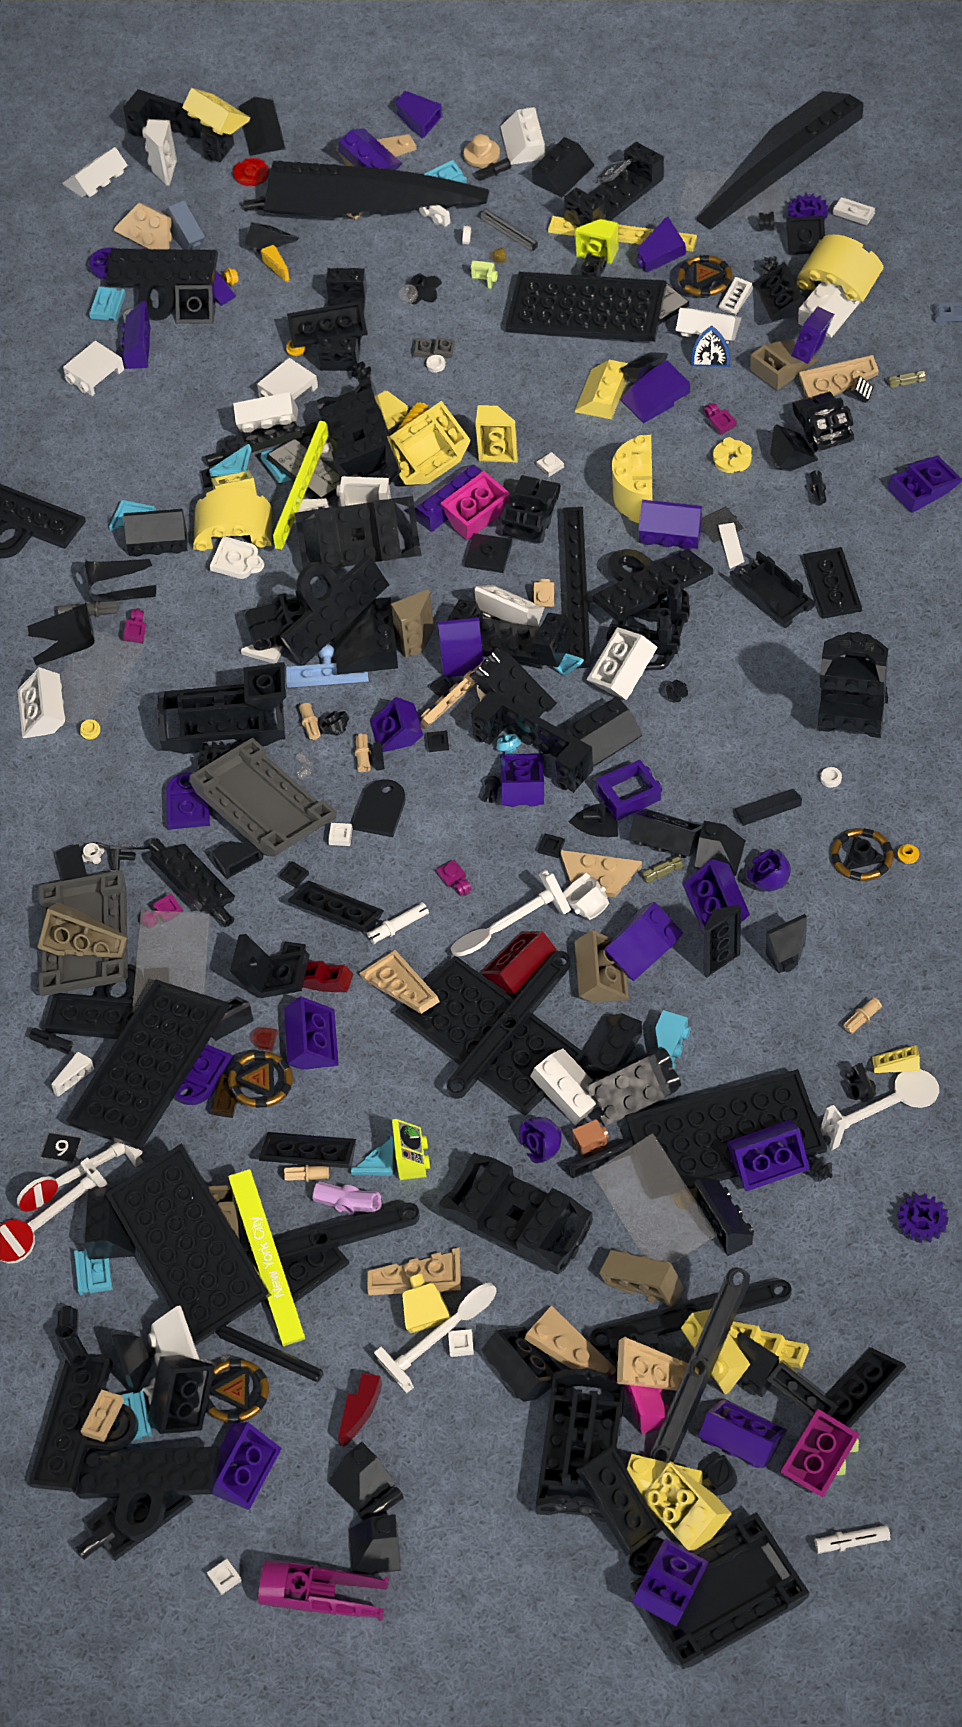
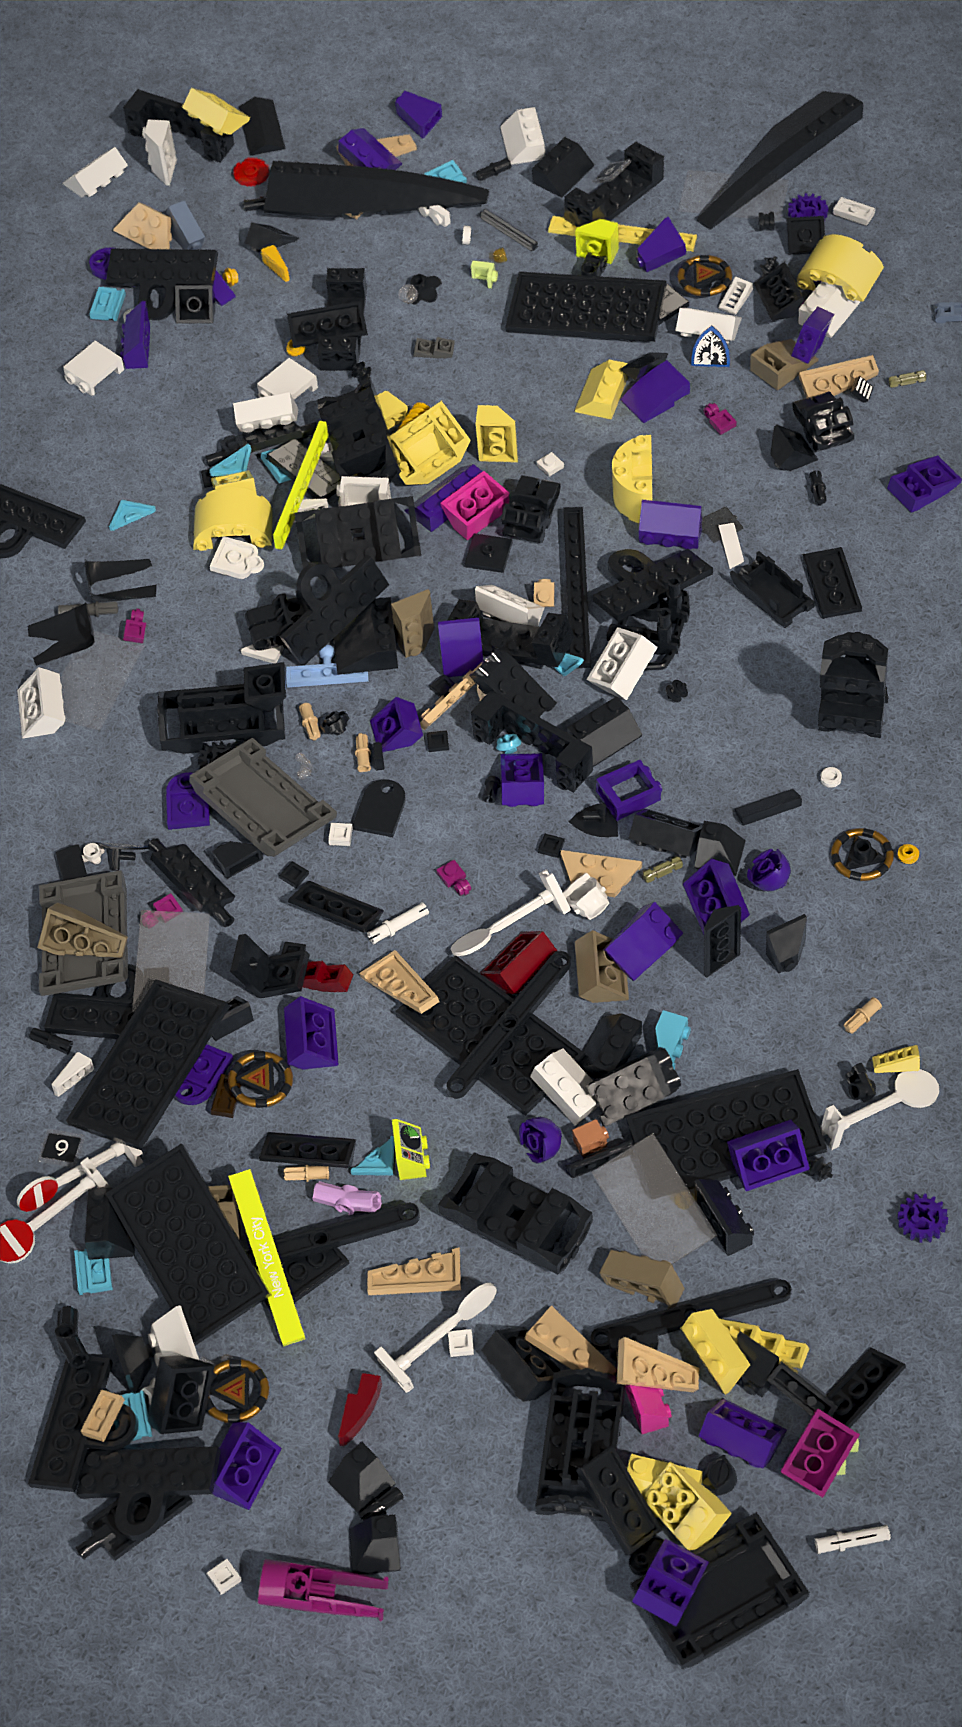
light yellow plate [80,719,101,740] -> none
black slope [123,509,188,557] -> none
black axle [218,1326,323,1382] -> none
clear red tile [253,1028,278,1051] -> none
light yellow torso [403,1274,451,1334] -> none
white tile [426,355,445,372] -> none
tan plate [464,134,500,169] -> none
black beam [650,1267,750,1463] -> none
light yellow plate [713,437,752,473] -> none

